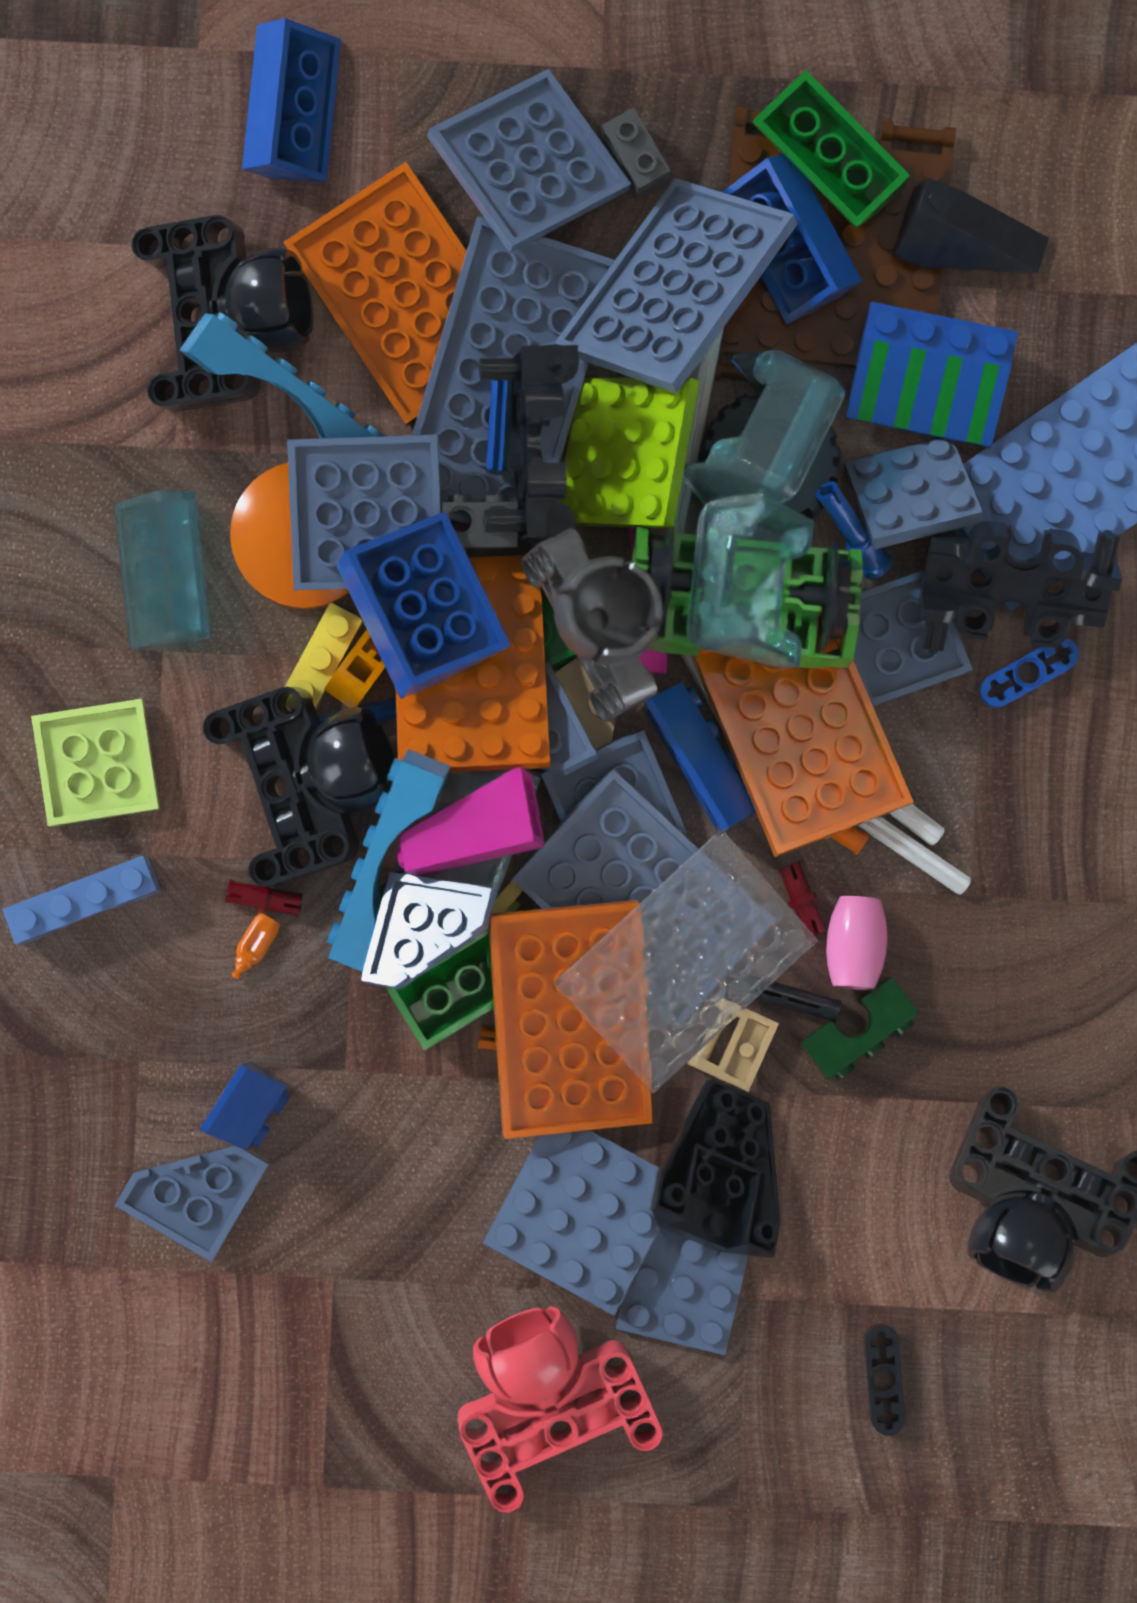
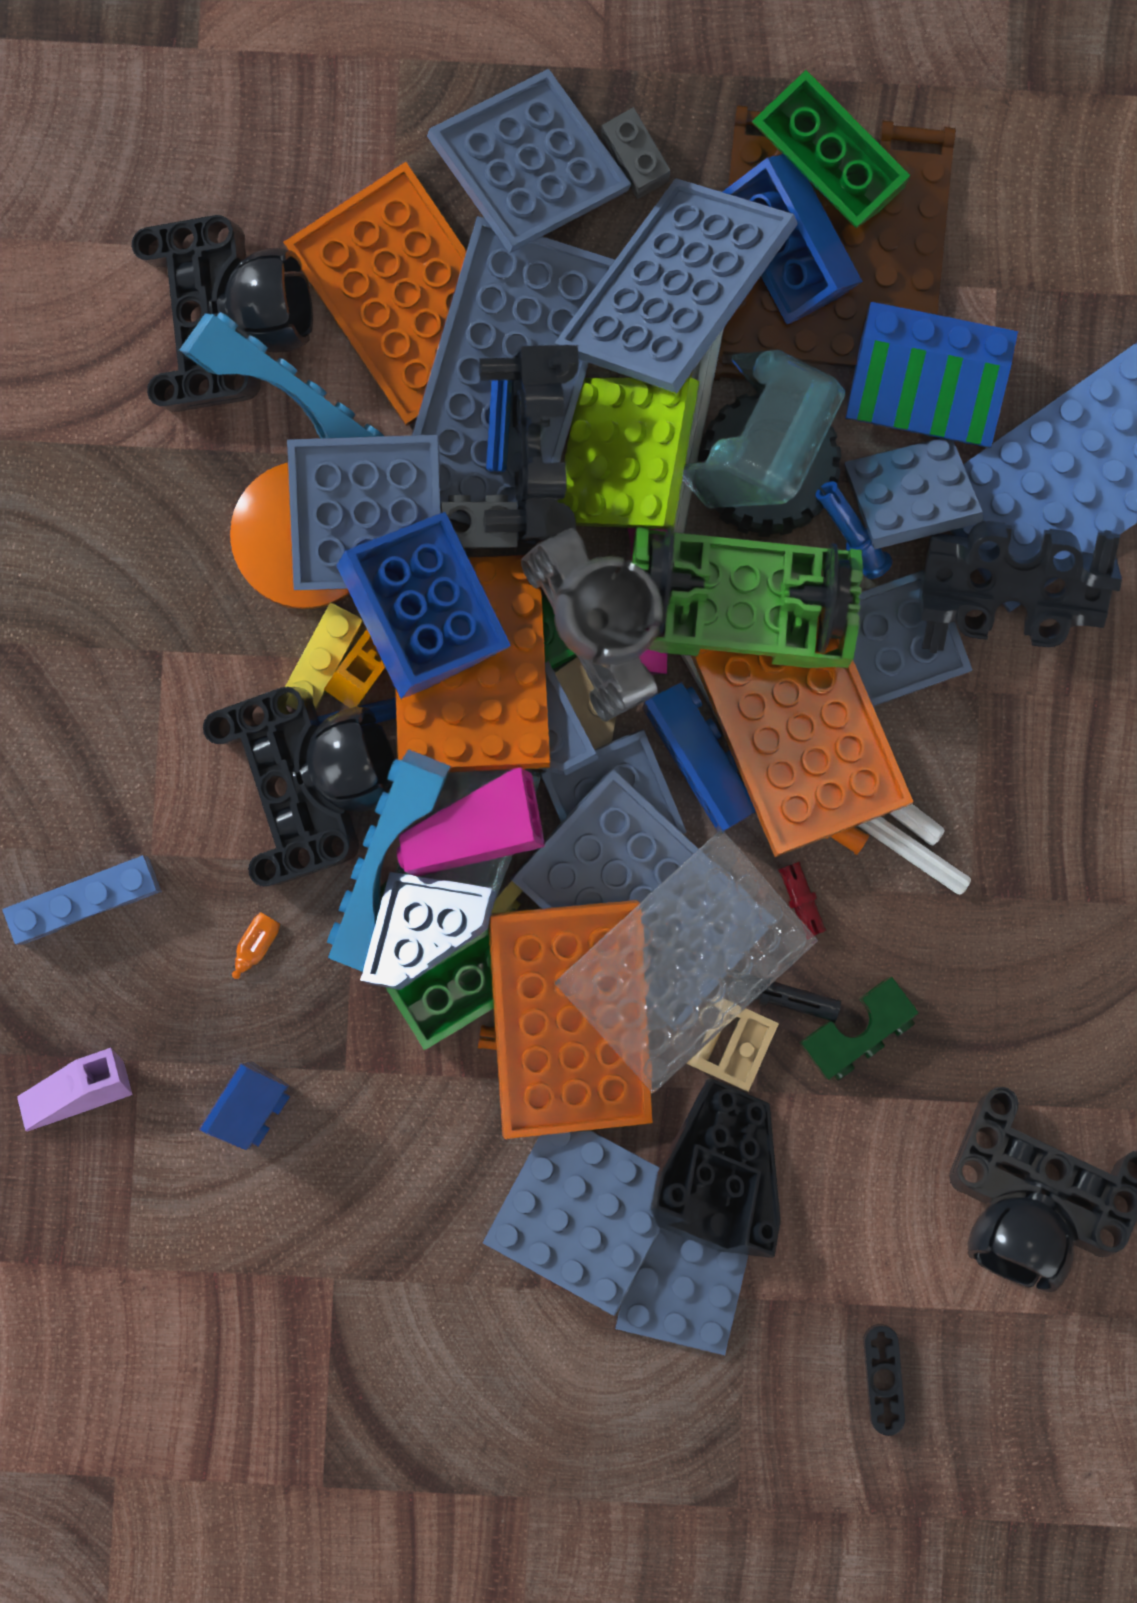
yellowish green plate [31,699,160,827] -> none
clear light blue slope [114,490,211,650] -> none
sand blue plate [114,1146,270,1262] -> none
dark red pin [225,879,303,917] -> none
blue slope [242,18,341,183] -> none
coral beam [457,1306,663,1513] -> none
clear light blue windscreen [687,493,814,668] -> none
bright pink piece [826,896,887,990] -> none
black wedge [892,177,1049,273] -> none
blue beam [979,638,1079,708] -> none
none -> lavender slope [17,1048,133,1132]

